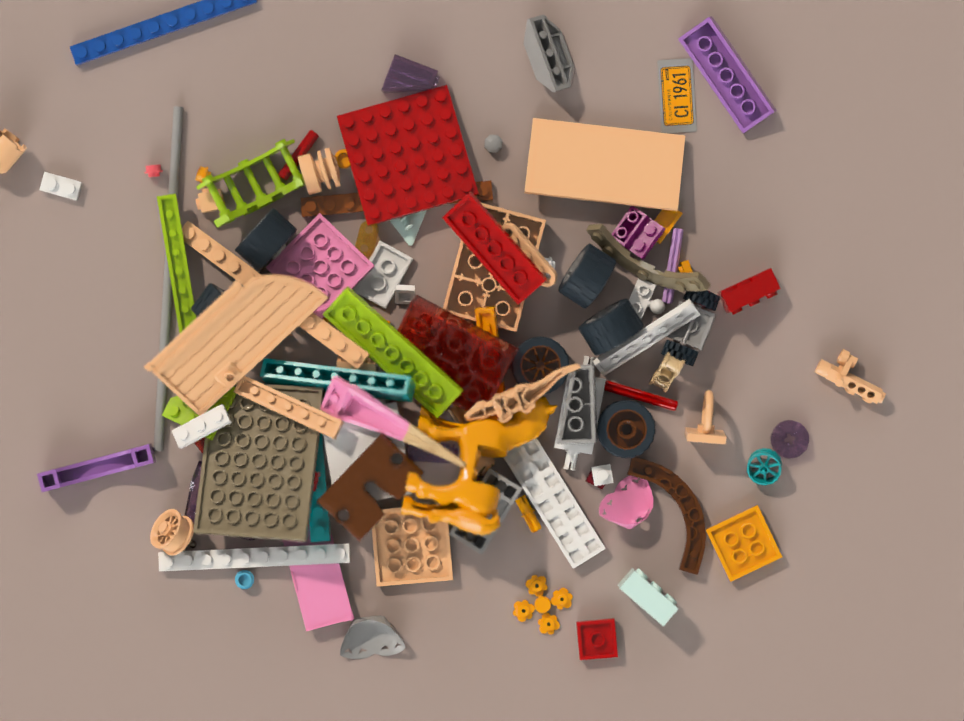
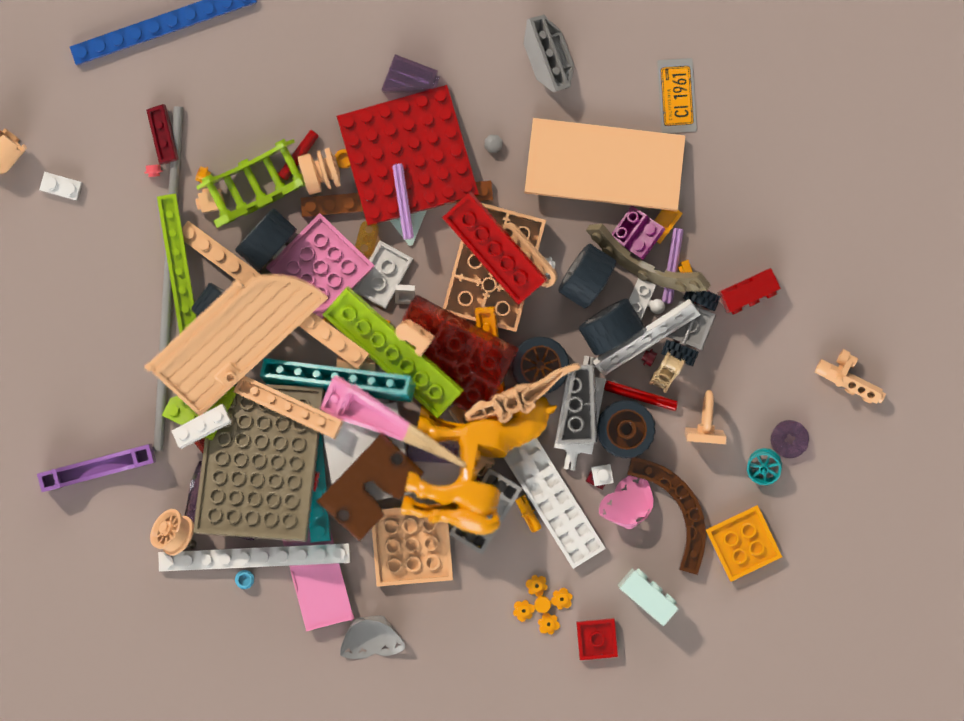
medium lavender arch [678,16,777,133] -> none
none -> dark red tile [146,104,179,165]
none -> lavender axle [393,164,414,240]
none -> light nougat leg [396,320,435,356]
none -> dark red plate [641,349,658,367]

